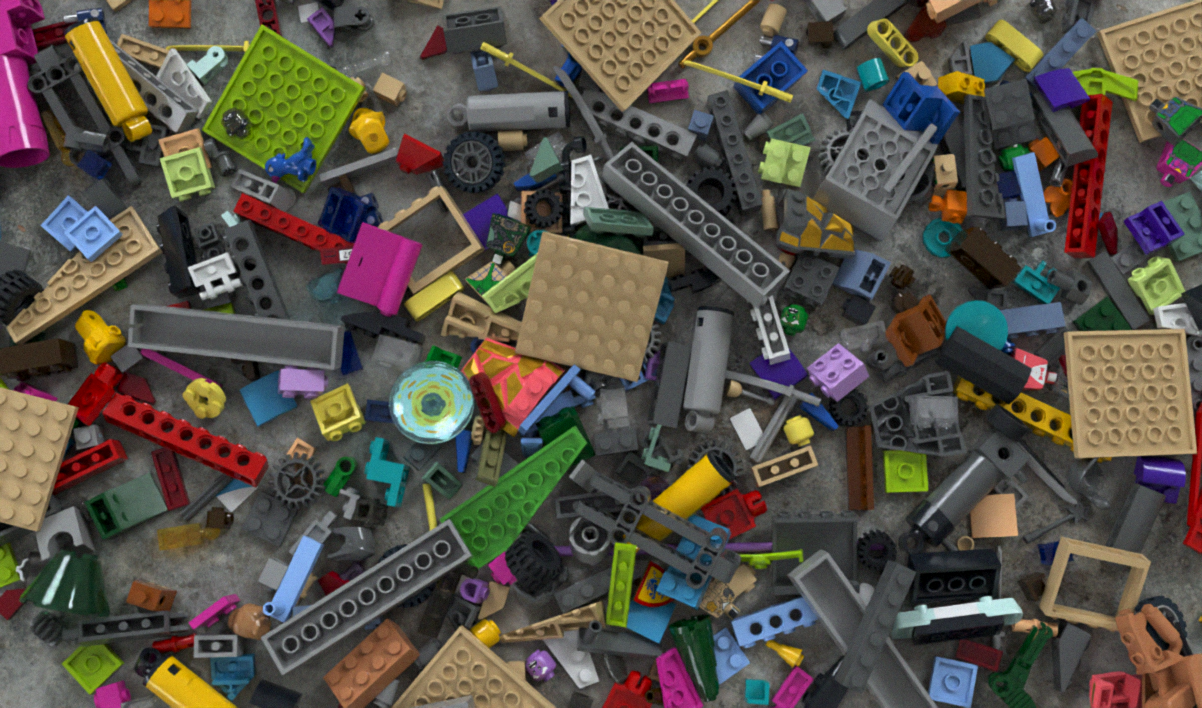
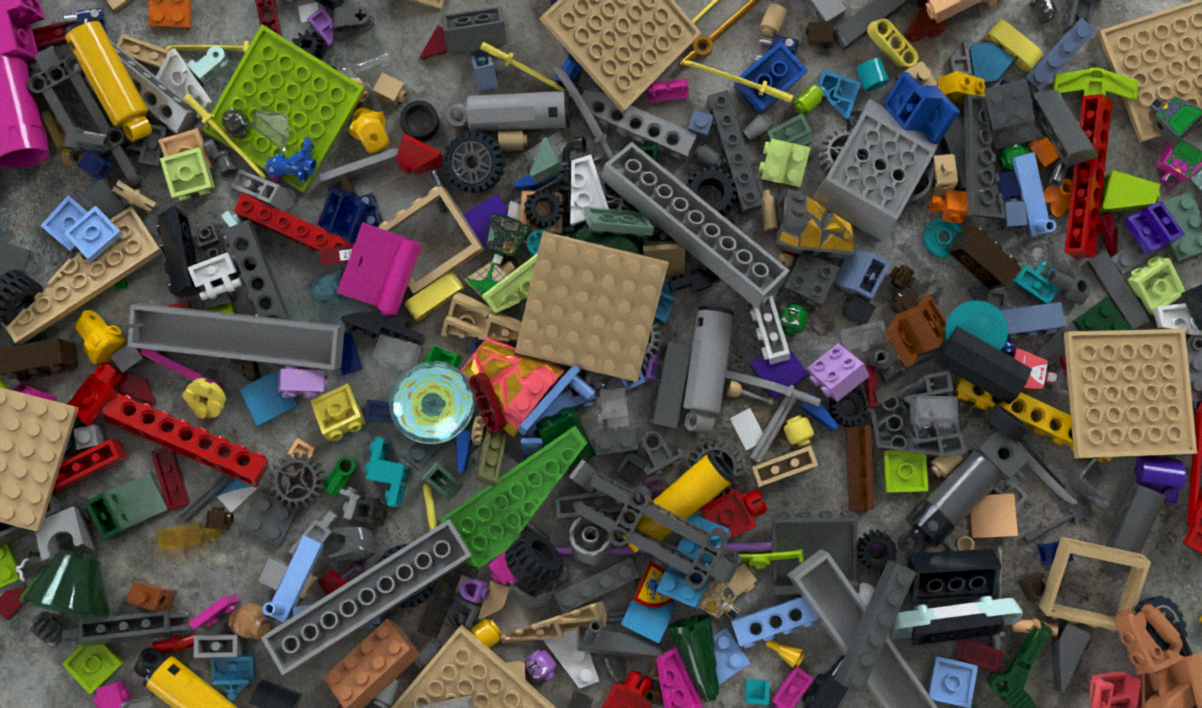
lime tile [605,542,637,628] -> none
sand green bracket [641,424,671,473] -> none
light grey tile [878,123,937,197] -> none
dark purple slope [1033,68,1090,112] -> none
none -> tan pin [112,180,156,213]
none -> light yellow sword [183,94,266,179]
none -> clear slope [252,111,289,151]
none -> black gear [292,30,326,58]
none -> black tyre [400,100,440,141]
none -> lime brick [794,85,824,115]
none -> dark red tile [863,365,878,408]
none -> tan brick [930,454,964,477]
none -> lime slope [1100,170,1161,214]

